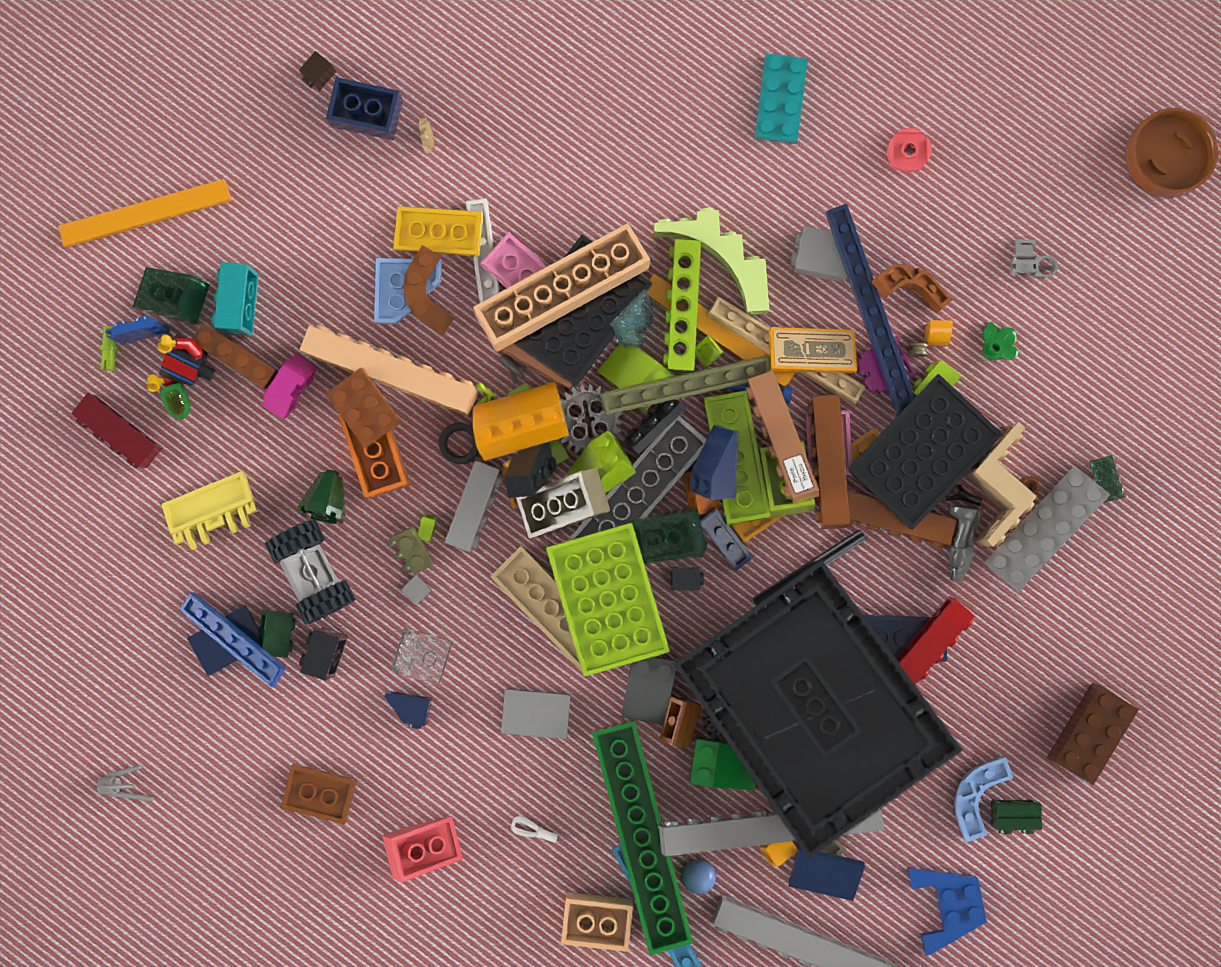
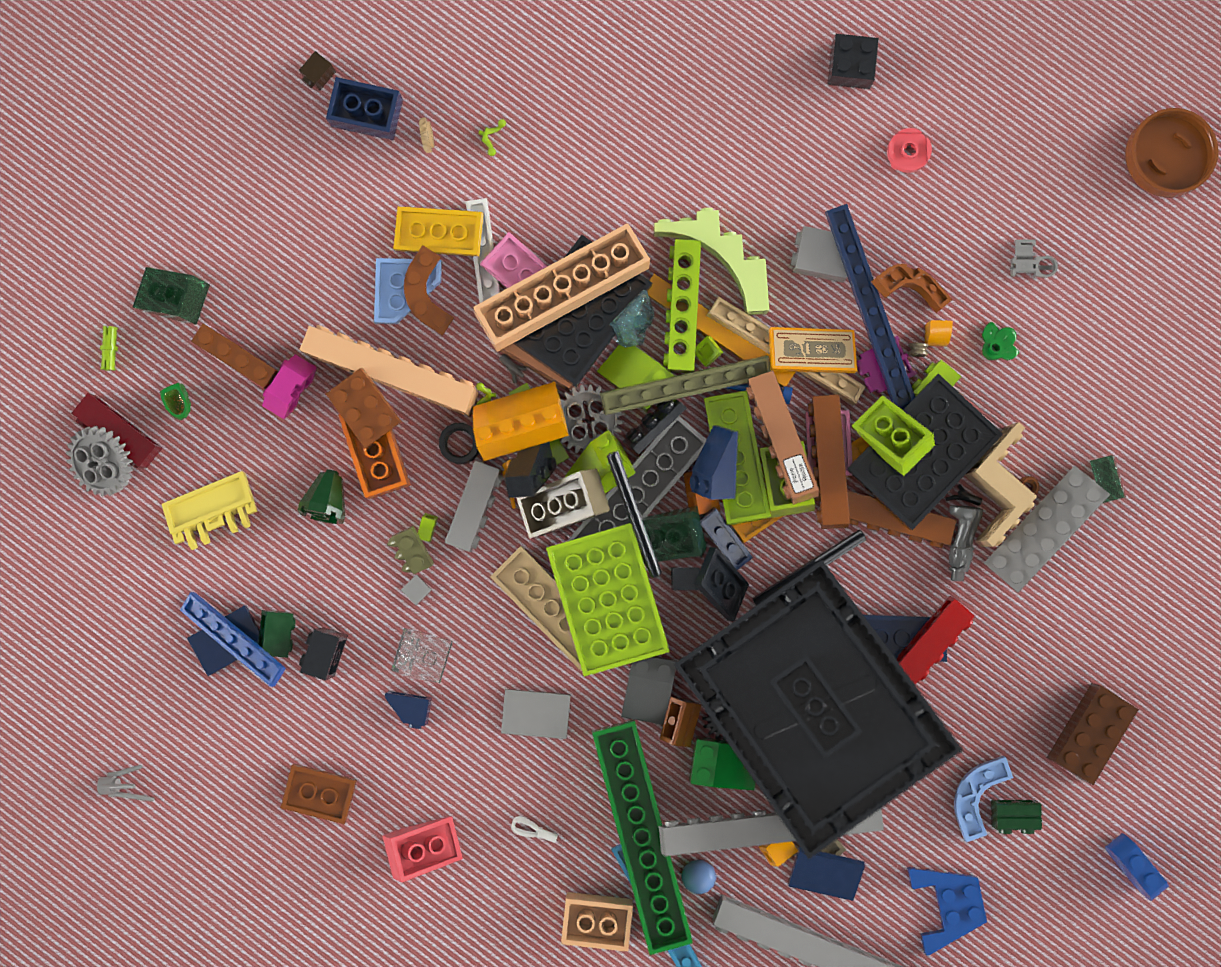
light orange tile [58,179,231,248] -> none
blue plate [105,316,170,344] -> none
torso [147,333,216,392] -> none
teal brick [212,262,259,337] -> none
plate [264,519,356,625] -> none
teal plate [754,53,808,144] -> none
none -> light grey gear [66,426,133,496]
none -> lime piece [478,119,506,156]
none -> black axle [607,451,662,578]
none -> black plate [694,547,749,621]
none -> black brick [827,34,879,89]
none -> lime slope [852,395,935,476]
none -> blue brick [1105,833,1169,901]

